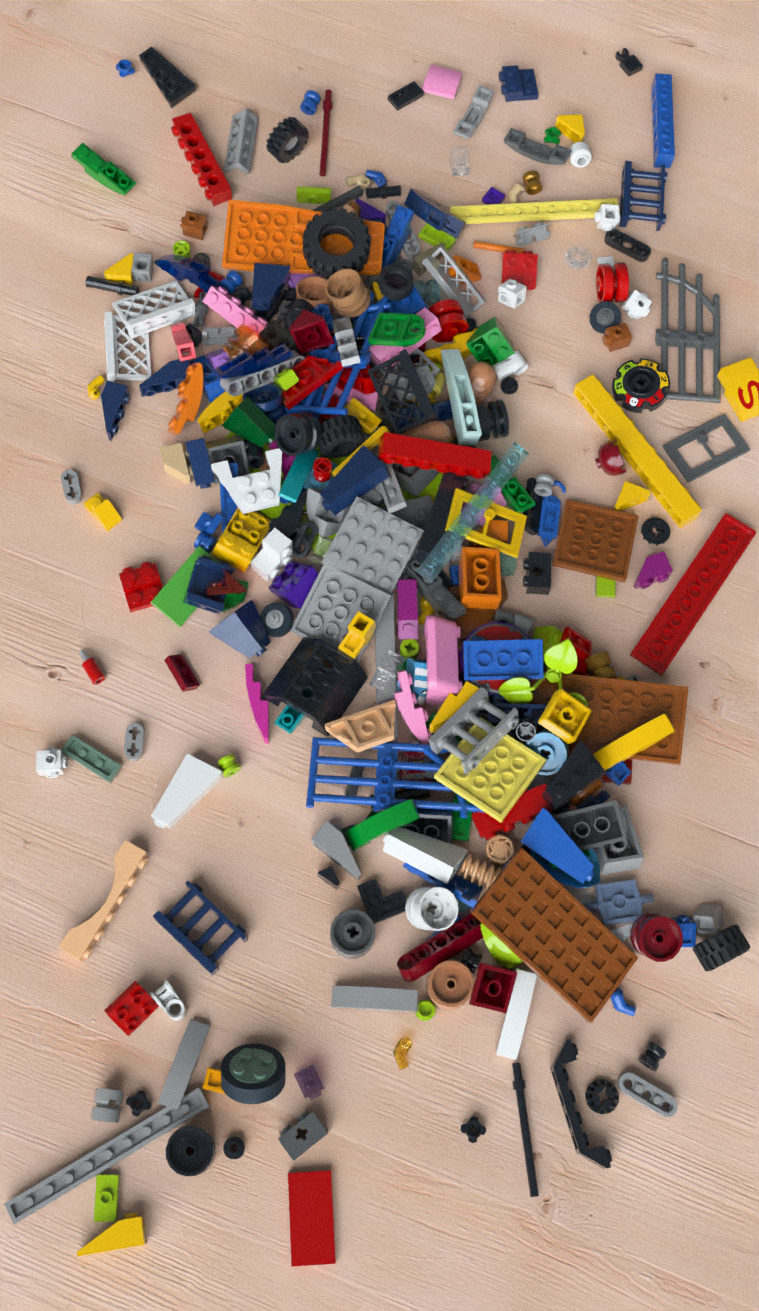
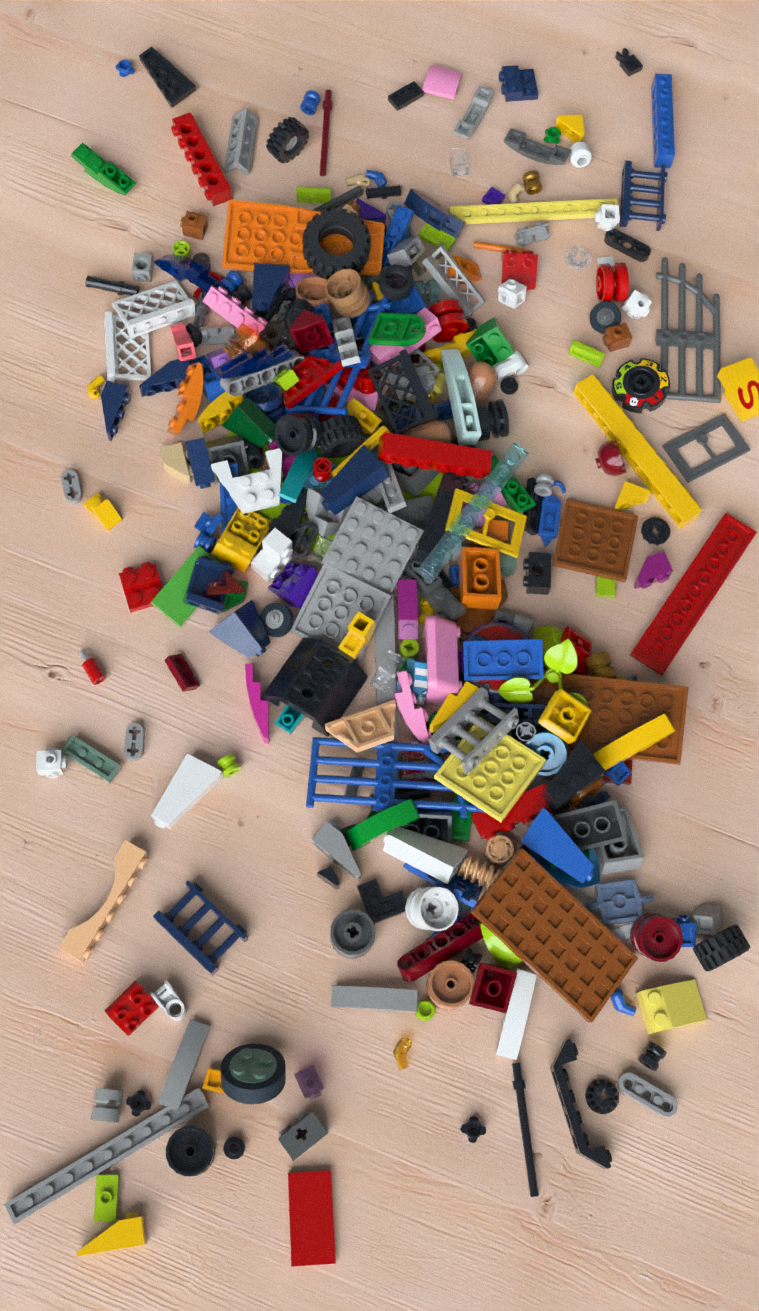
yellow slope [104,253,134,285] -> none
none -> light grey brick [387,235,426,267]
none -> lime plate [568,340,606,368]
none -> light yellow slope [636,979,707,1035]

